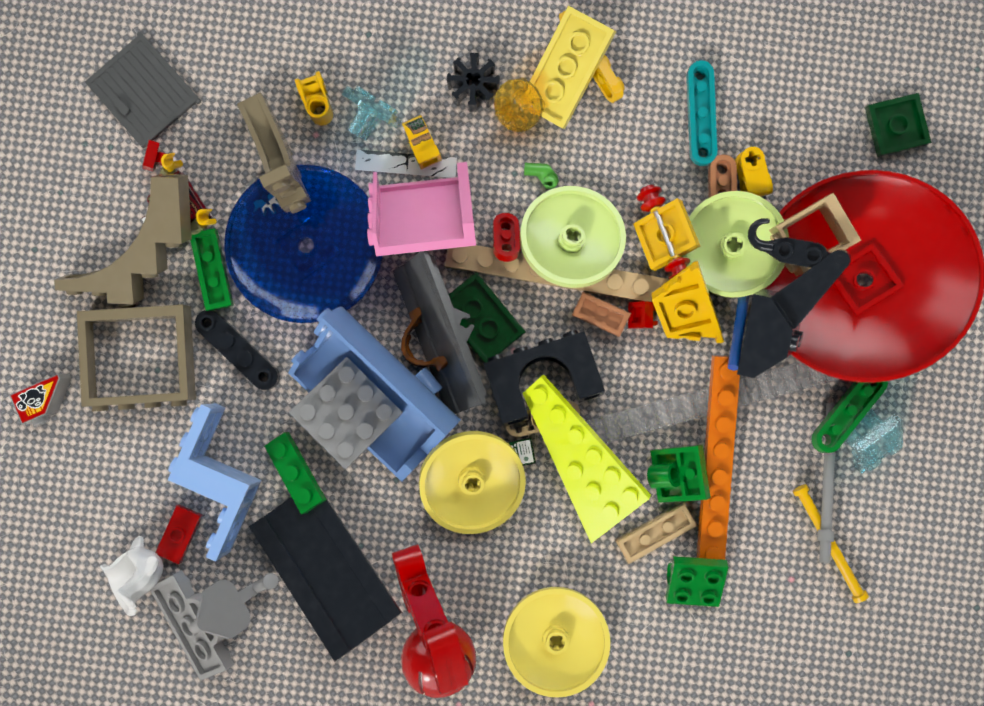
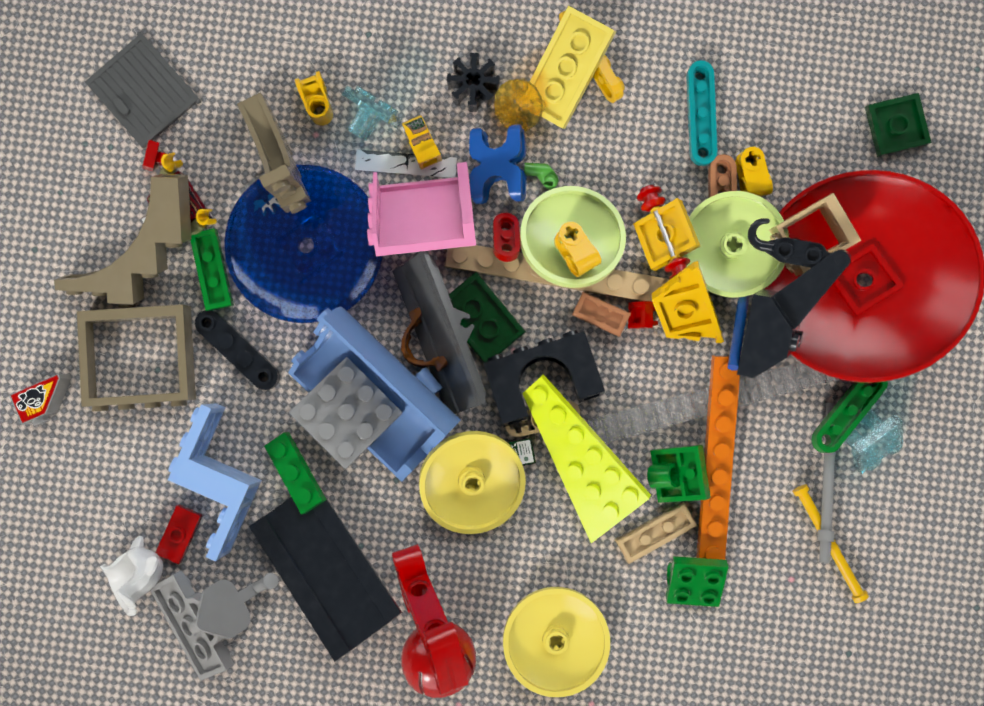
none -> blue piece [469,124,527,204]
none -> yellow piece [554,222,602,277]

